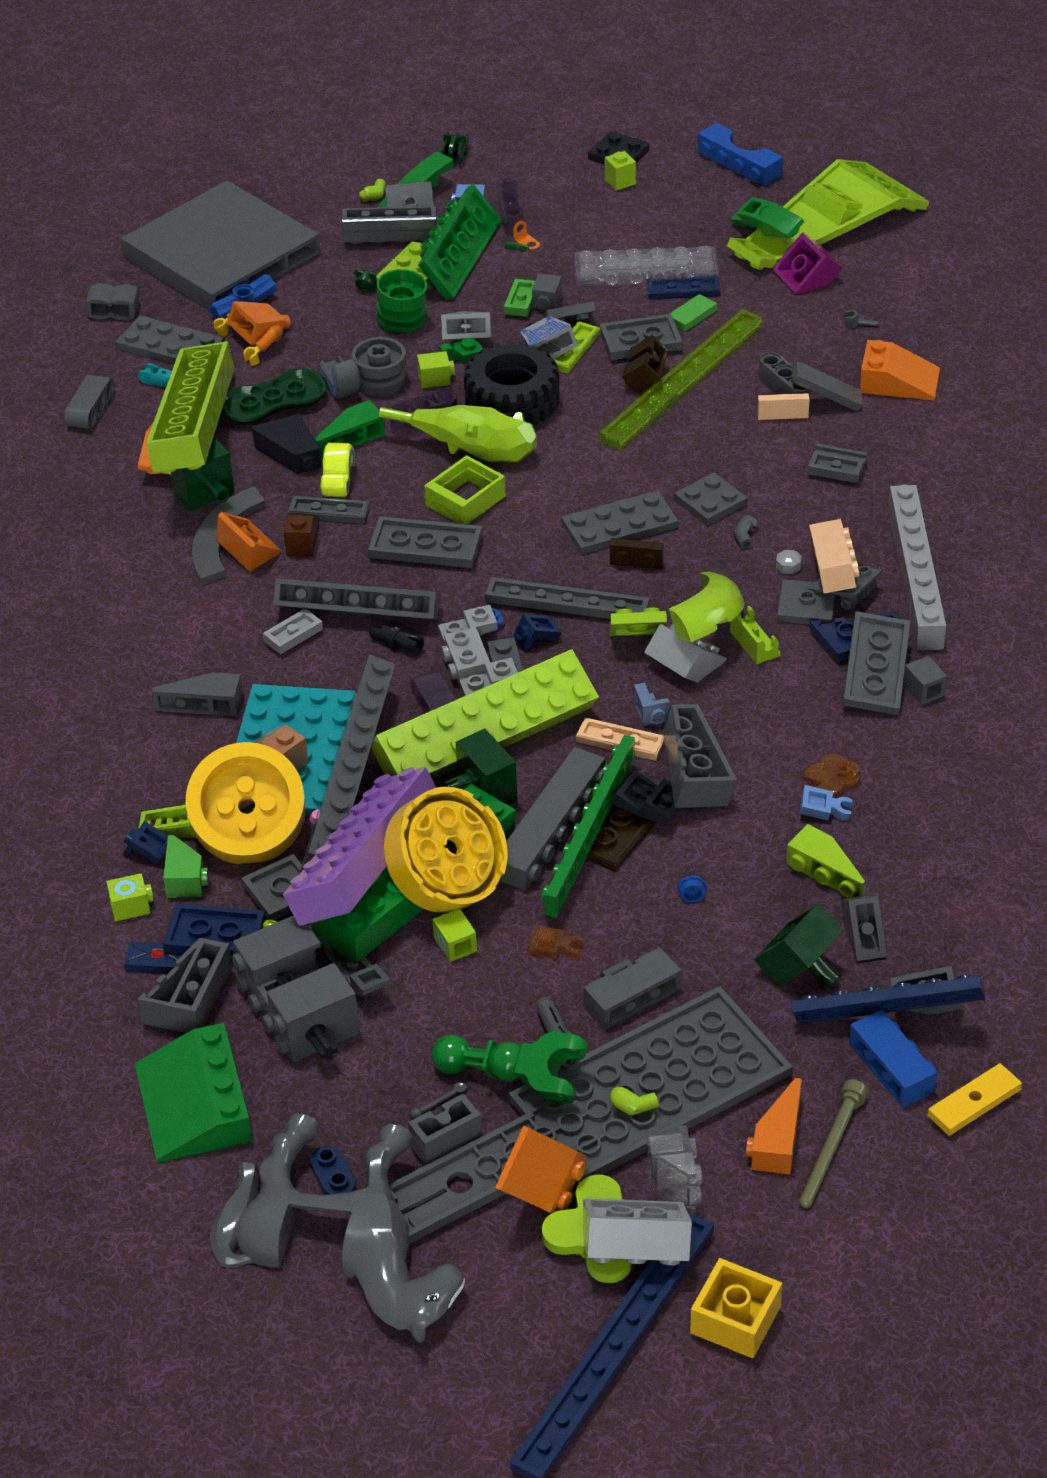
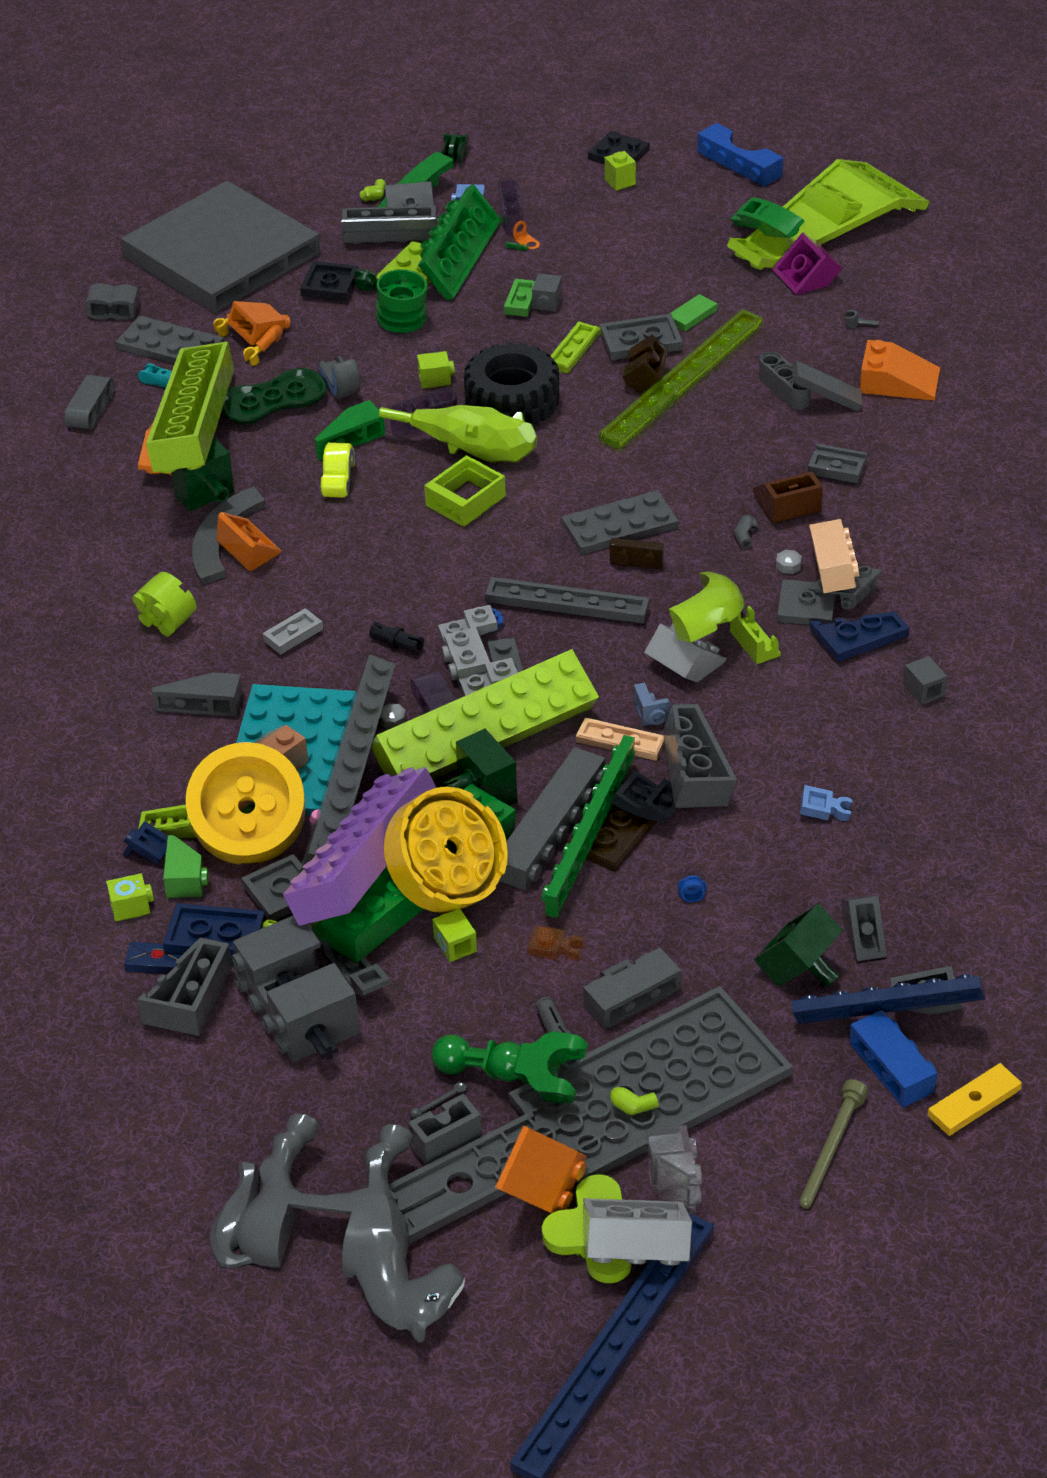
green slope [135,1023,252,1163] -> none
blue piece [208,274,277,321] -> none
black slope [252,414,321,474] -> none
dark grey brick [273,578,441,620] -> none
reddish brown slope [284,515,319,556] -> none
dark grey tile [288,496,370,524] -> none
dark blue plate [310,1146,356,1195] -> none
dark grey wheel [351,337,408,397] -> none
dark grey plate [368,516,482,568] -> none
green plate [439,338,483,364] -> none
light grey slope [441,311,491,339] -> none
dark blue bracket [514,614,562,651] -> none
light grey torso [520,316,578,359] -> none
dark grey plate [543,301,595,322] -> none
clear plate [574,246,719,287] -> none
lime plate [609,607,667,636] -> none
dark blue tile [647,276,720,299] -> none
dark grey plate [674,472,748,526] -> none
yellow brick [690,1258,782,1358] -> none
orange slope [746,1078,802,1174] -> none
light nougat tile [757,393,809,420] -> none
lime slope [786,824,865,898] -> none
clear orange plate [802,754,860,795] -> none
dark grey plate [842,611,910,715] -> none
light grey brick [888,485,946,651] -> none
none -> lime brick [132,572,197,637]
none -> black plate [300,261,359,301]
none -> light grey tile [379,703,406,730]
none -> reddish brown slope [753,471,823,523]

